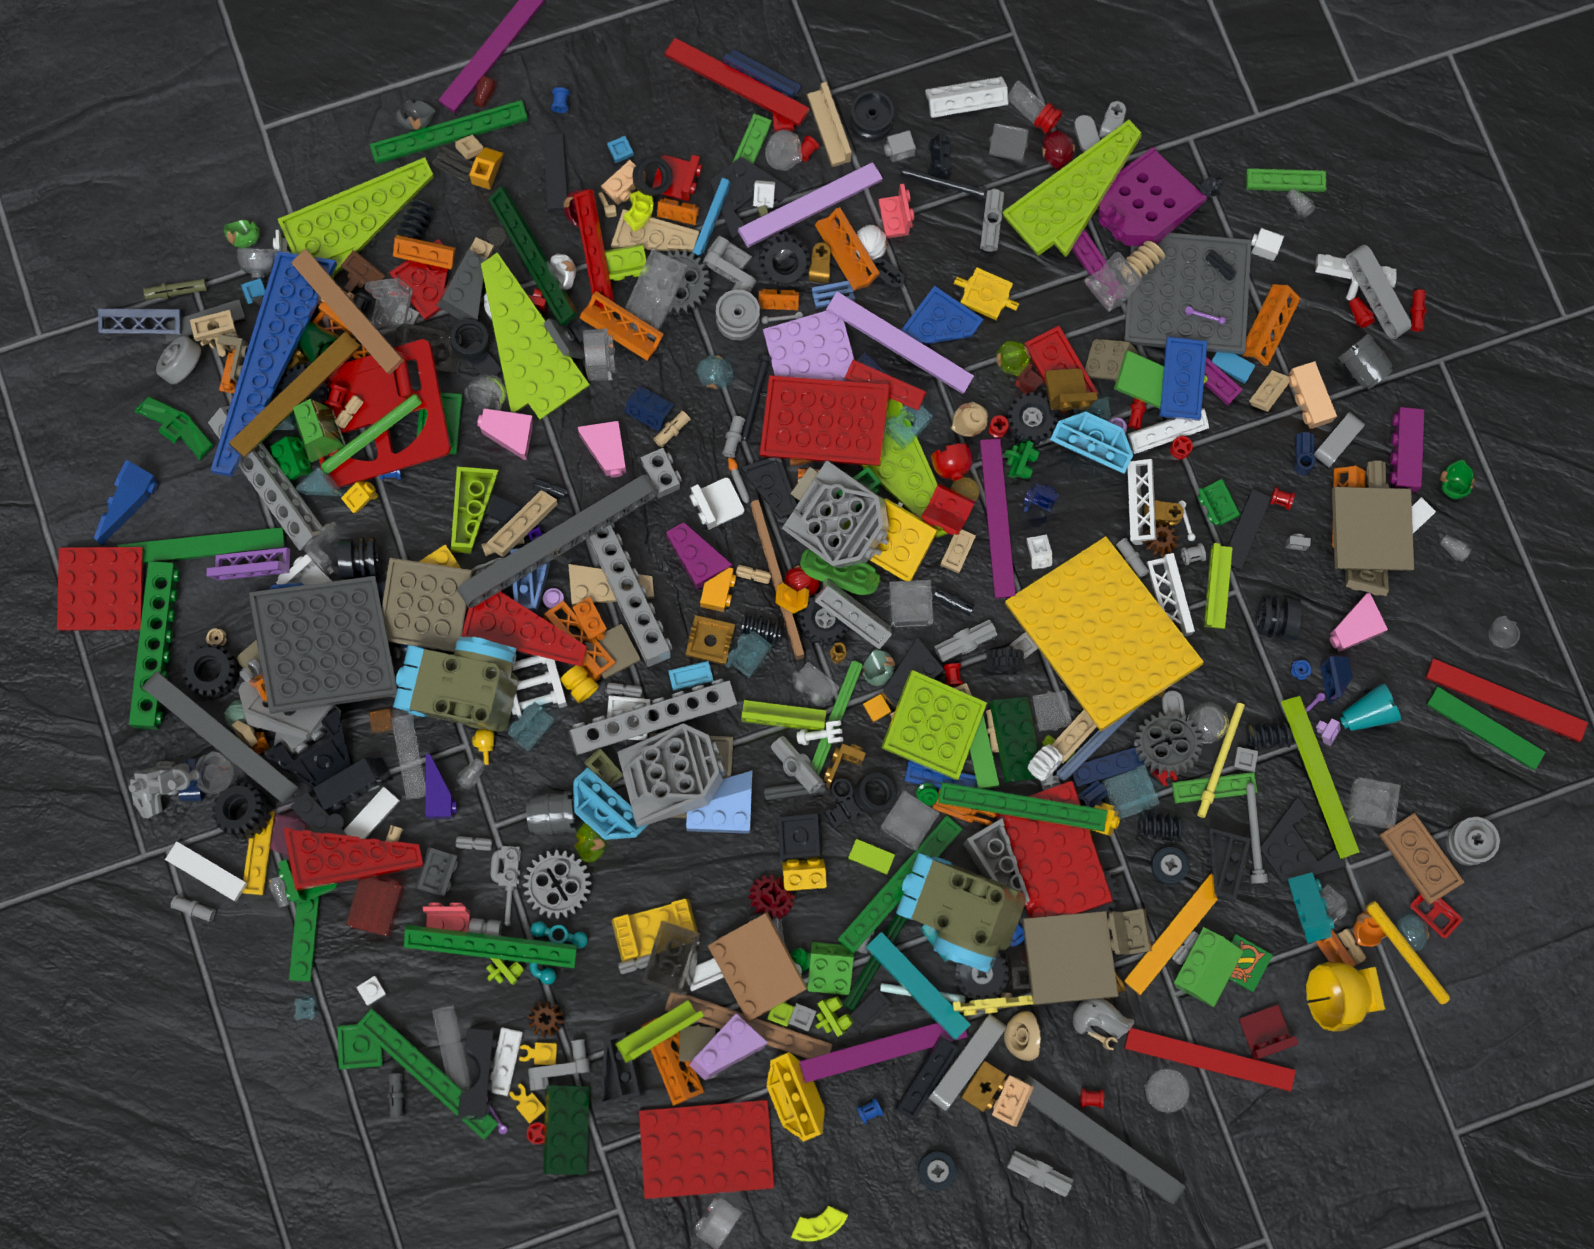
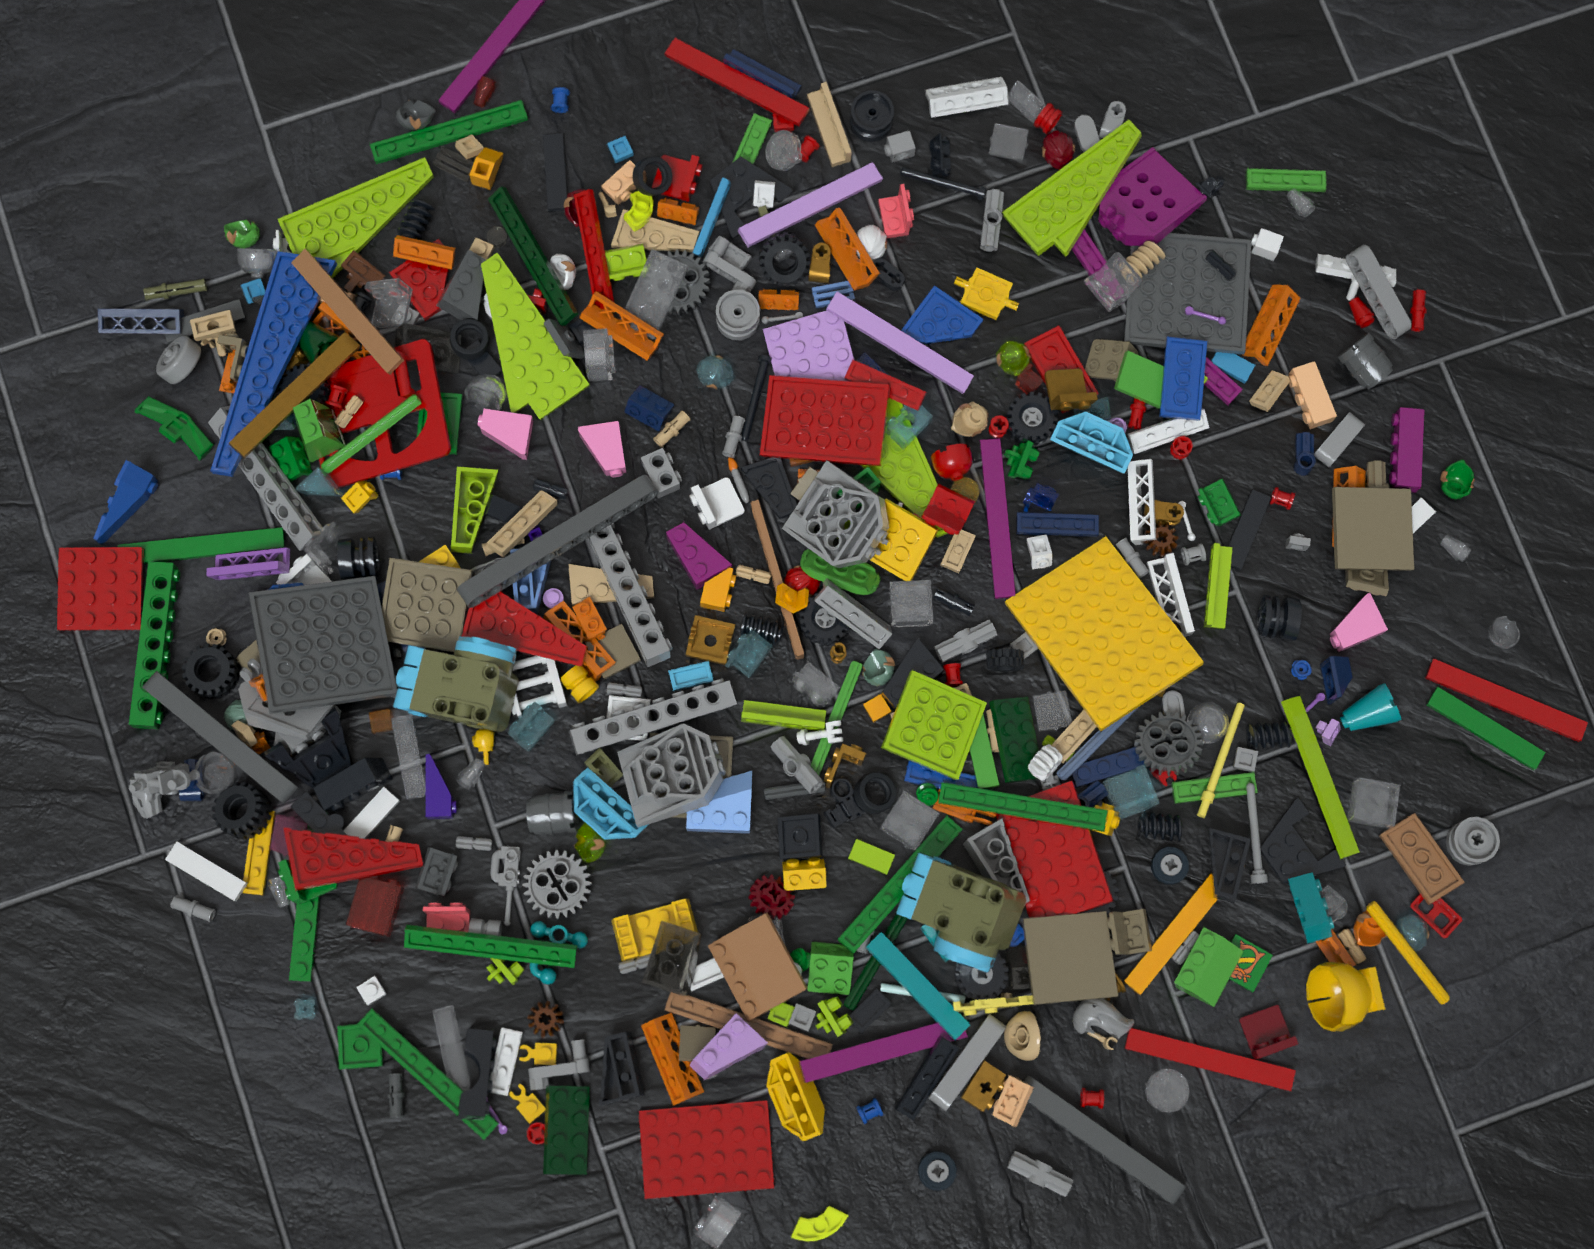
lime fence [616,1000,704,1063] -> none
none -> dark blue plate [1016,512,1099,537]

